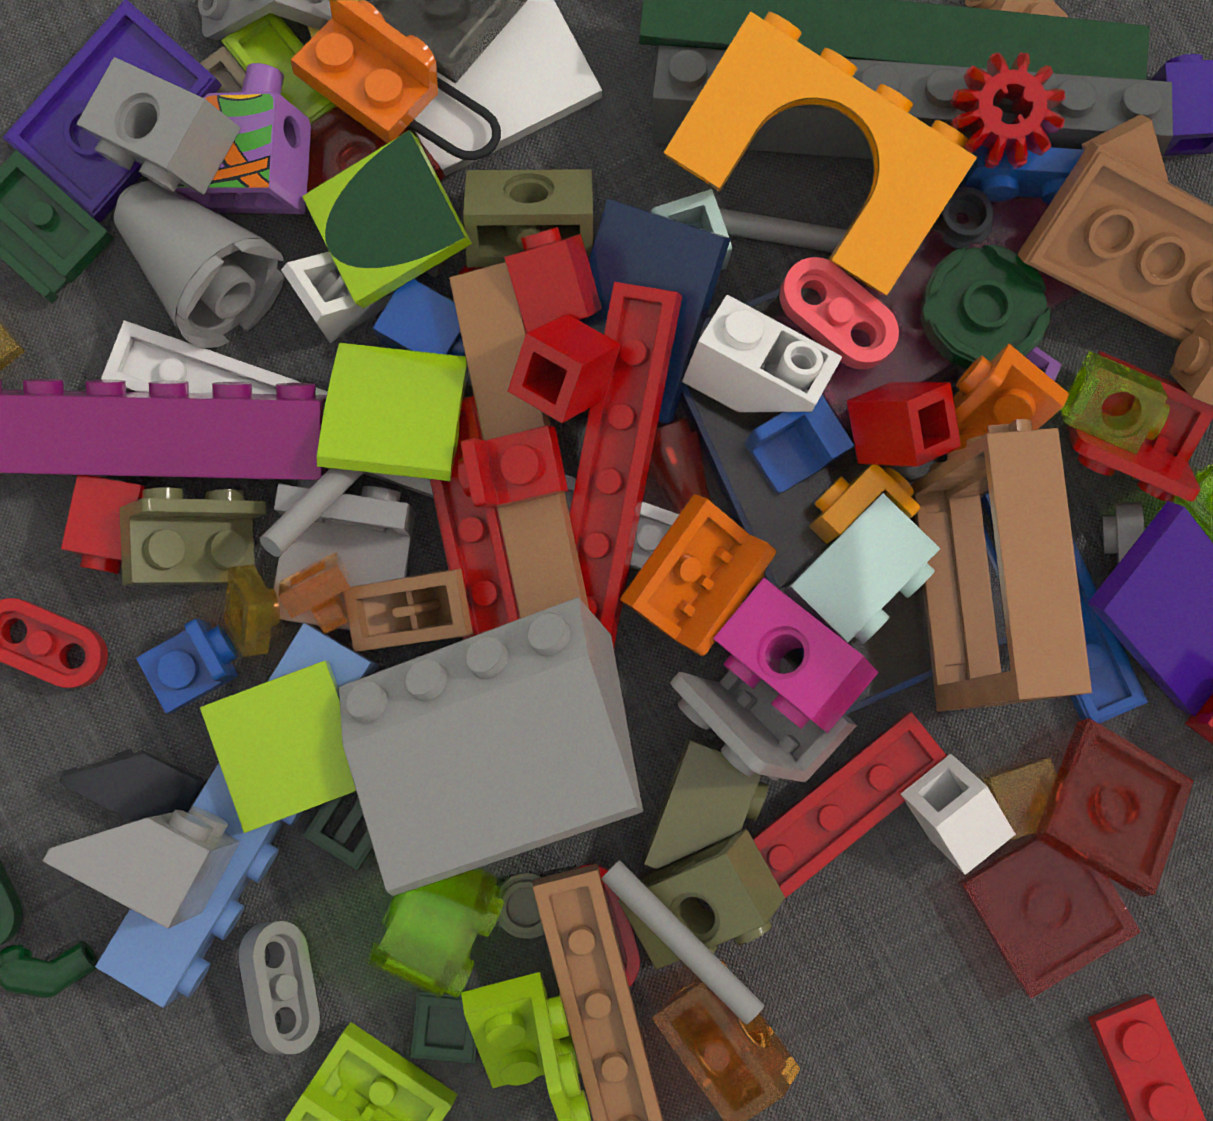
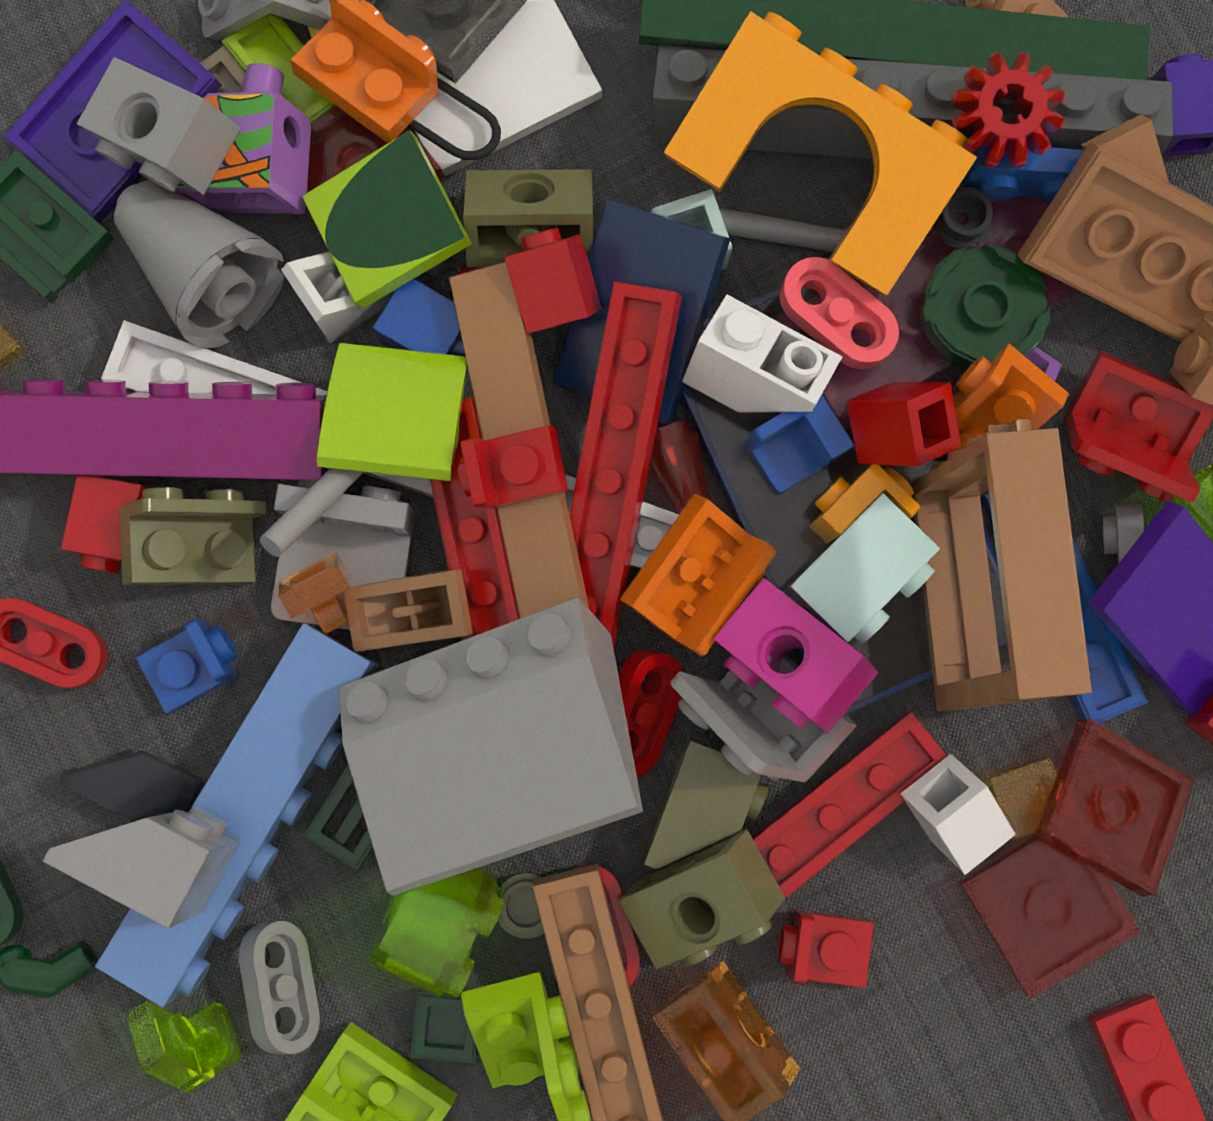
lime tile [200,660,356,833] -> none
clear yellow plate [224,564,280,657] -> none
red brick [507,314,622,423] -> none
light grey bar [601,860,765,1025] -> none
clear neon green brick [1060,351,1170,454] -> none
none -> clear neon green bracket [126,1000,241,1094]
none -> red plate [618,649,684,777]
none -> red bracket [778,909,874,988]

